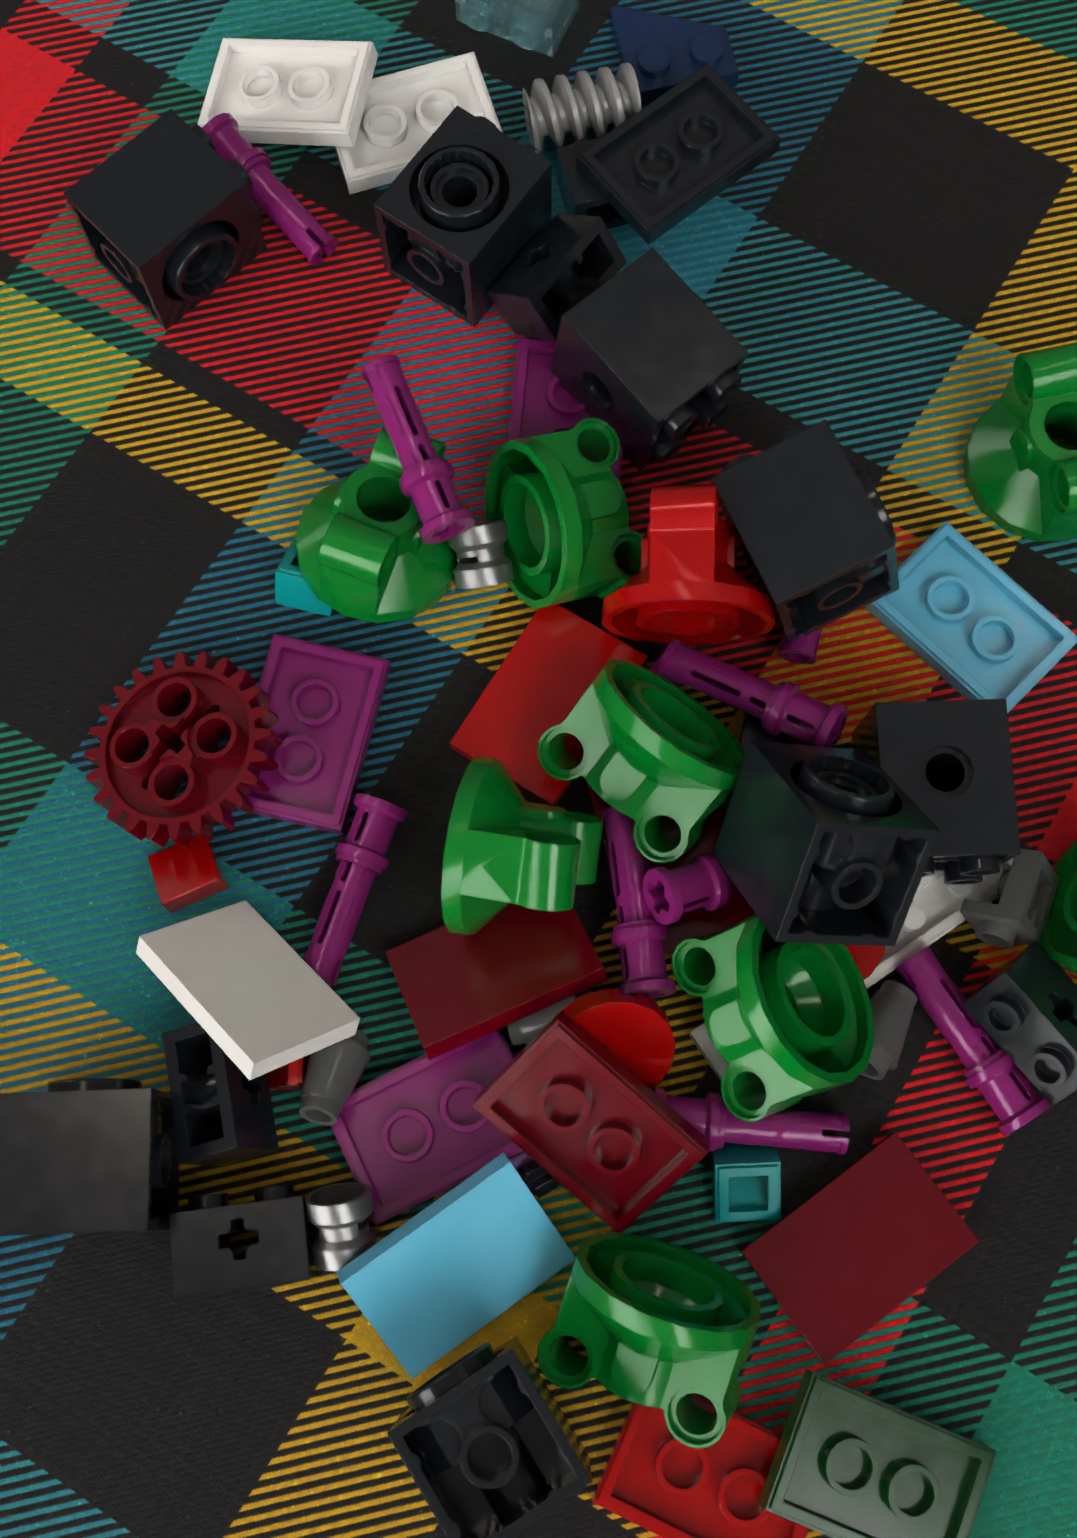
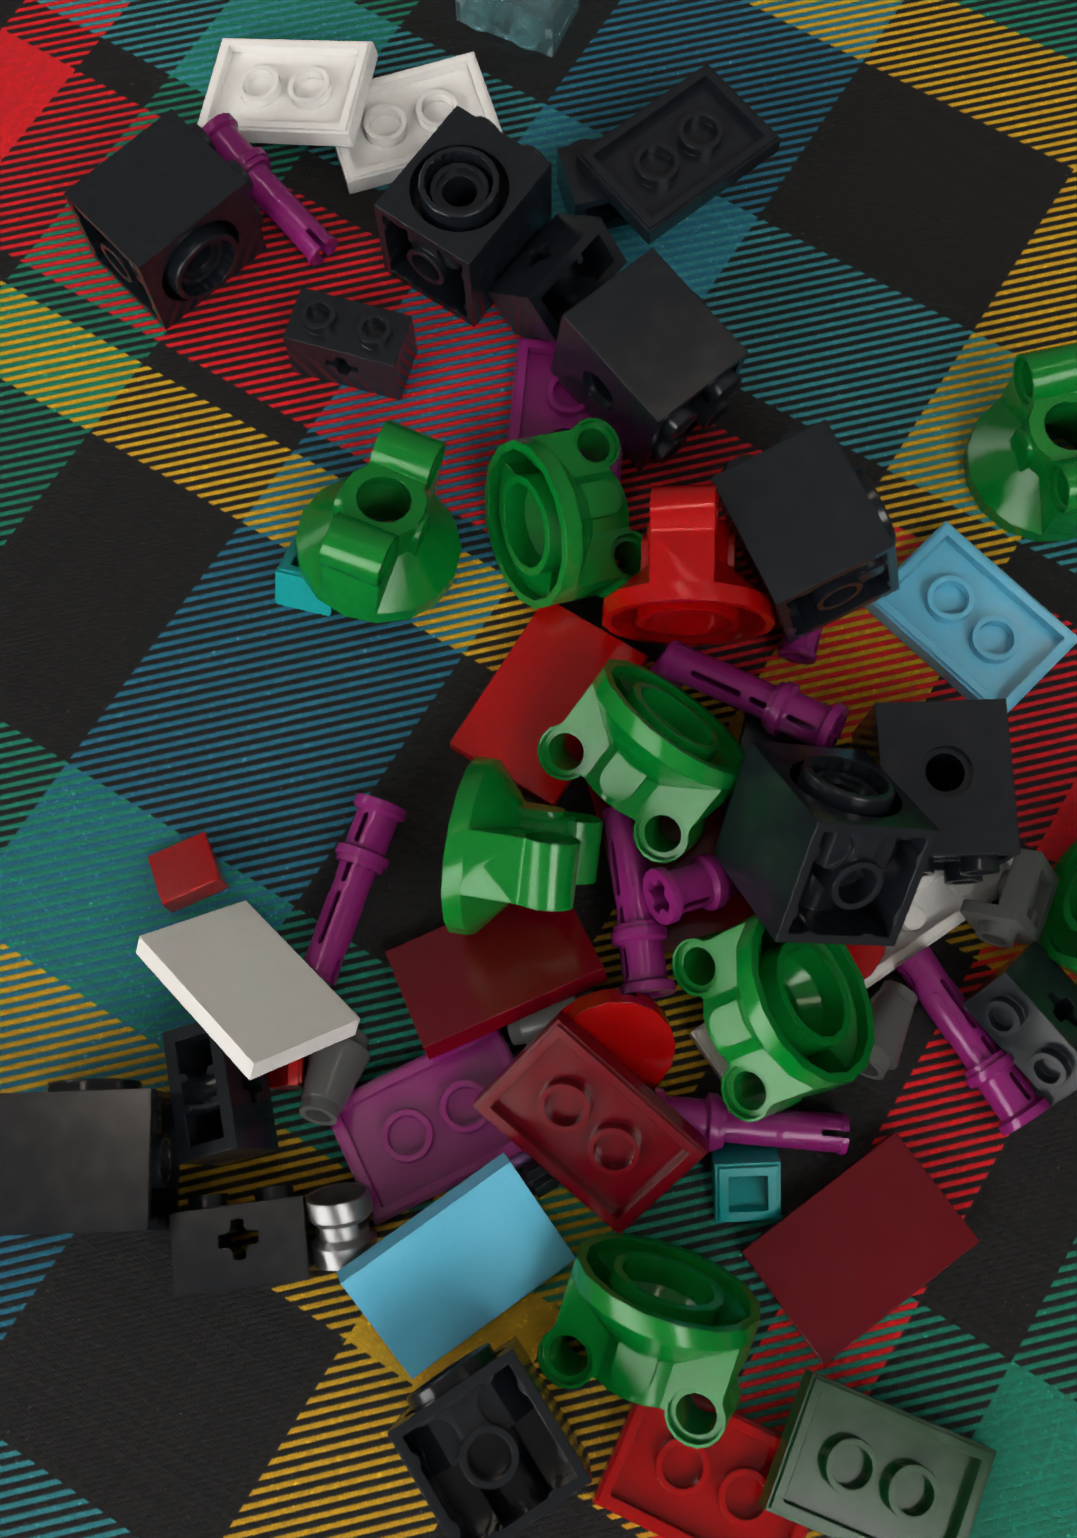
dark red gear [84,651,282,848] -> none
magenta tile [236,634,391,835] -> none
magenta pin [361,355,475,544] -> none
flat silver wheel [448,519,515,589] -> none
light grey piece [522,62,642,153] -> none
dark blue wing [609,6,739,106] -> none
none -> black brick [283,287,418,400]

